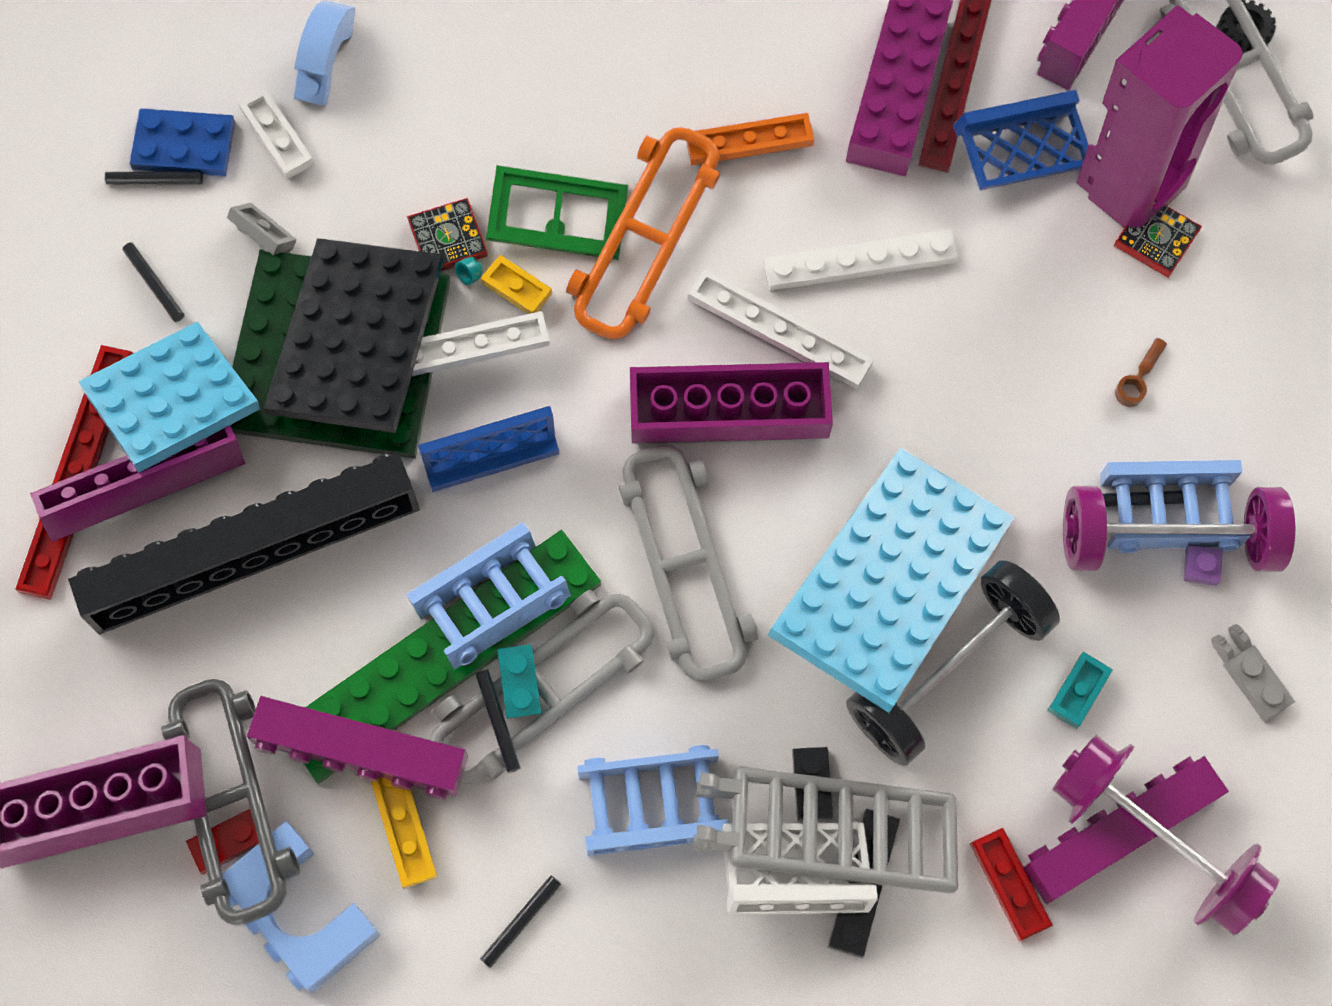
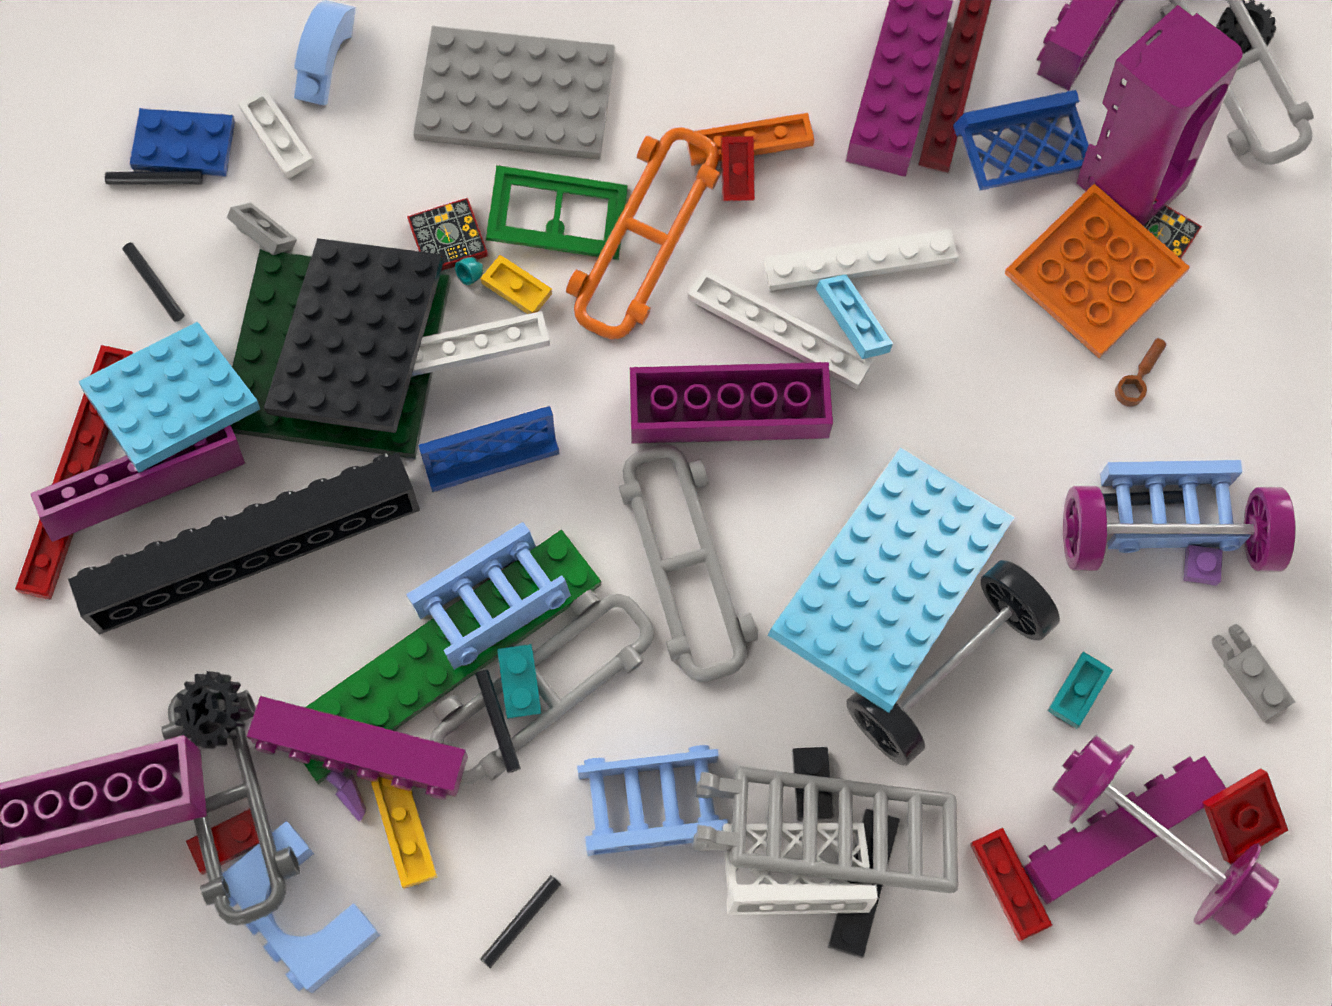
none -> black gear [174,671,248,749]
none -> medium lavender bar [325,771,366,822]
none -> light grey plate [413,26,615,159]
none -> red plate [721,136,755,201]
none -> medium azure plate [816,274,893,359]
none -> orange plate [1004,184,1190,359]
none -> red tile [1202,768,1288,865]

